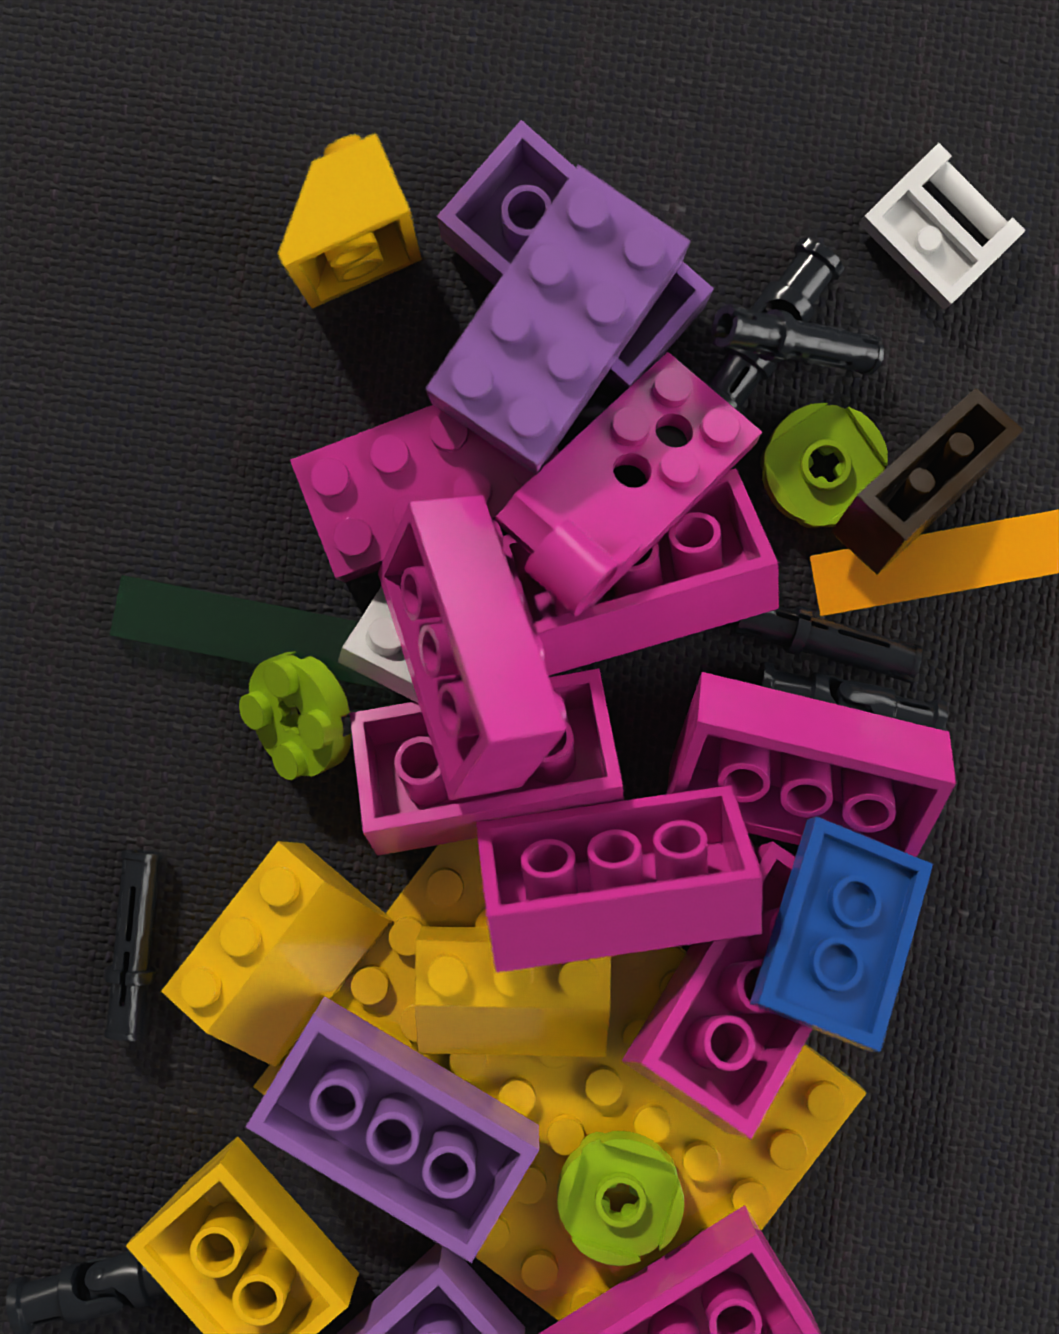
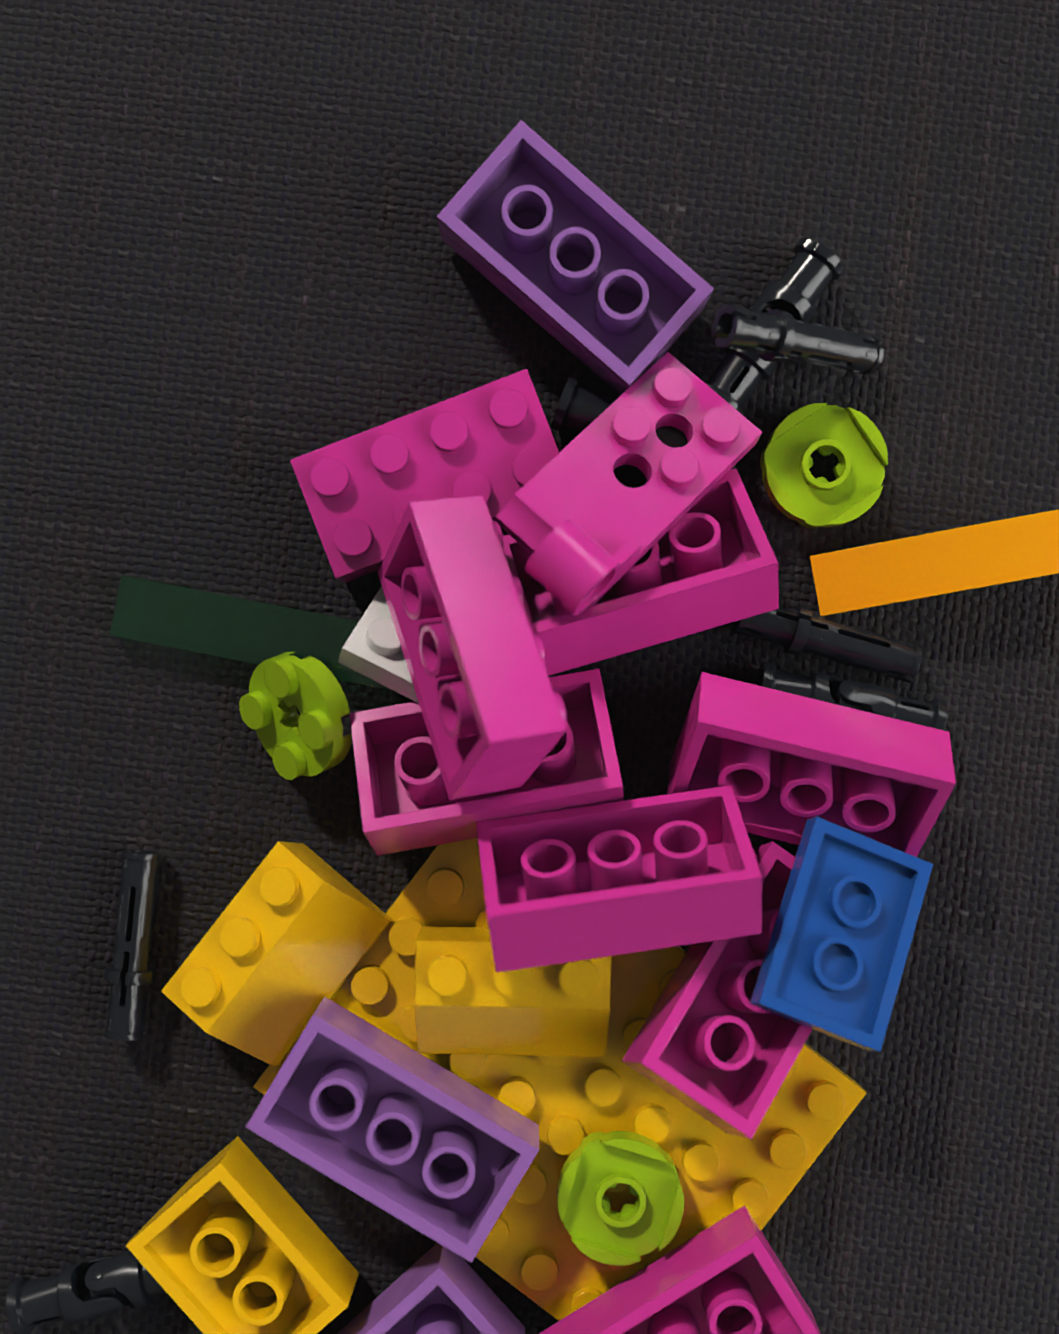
yellow slope [278,133,422,309] -> none
medium lavender brick [426,165,690,475] -> none
dark brown brick [831,388,1023,575] -> none
white plate [859,143,1025,310] -> none

